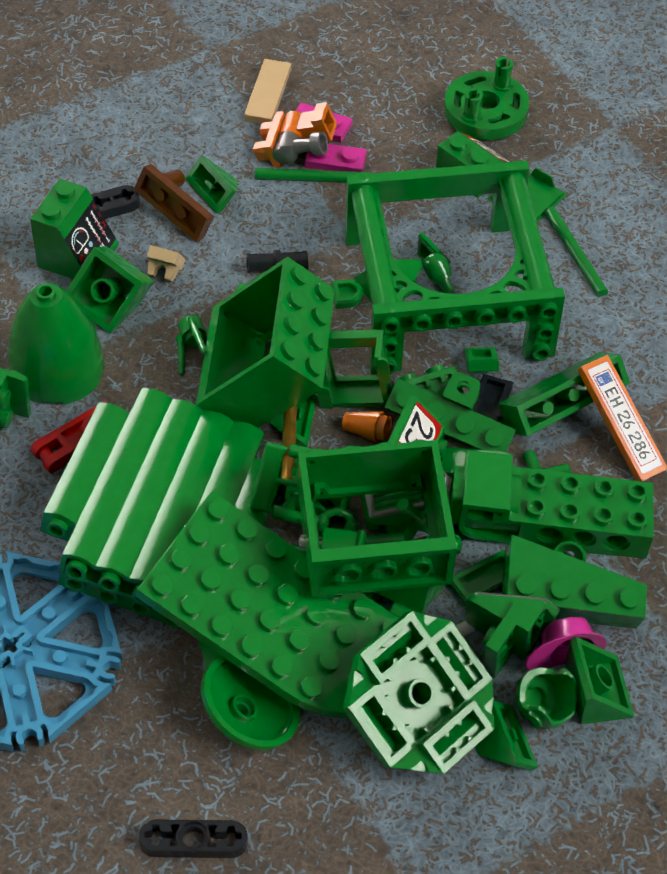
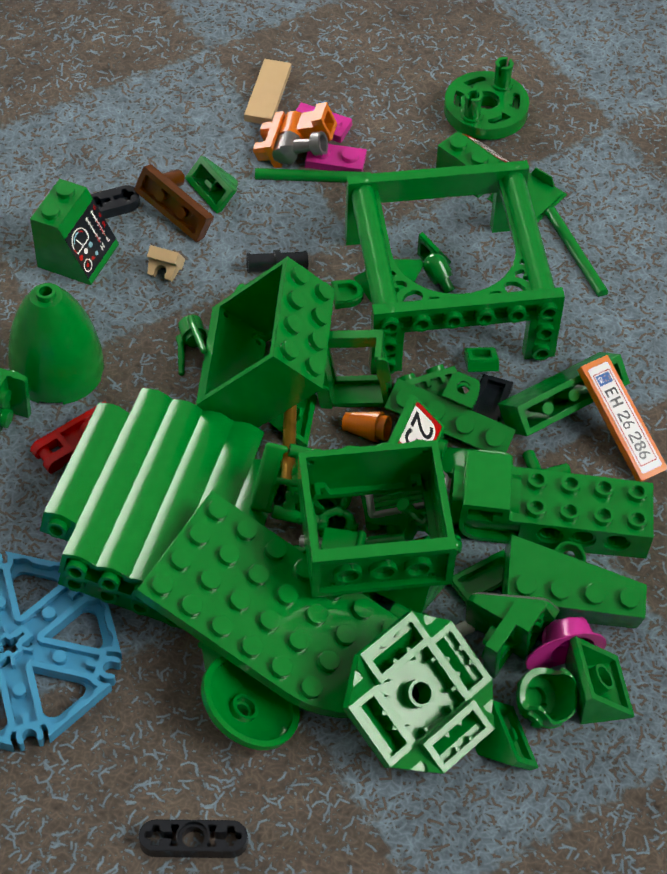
green slope [66,246,155,334] -> none

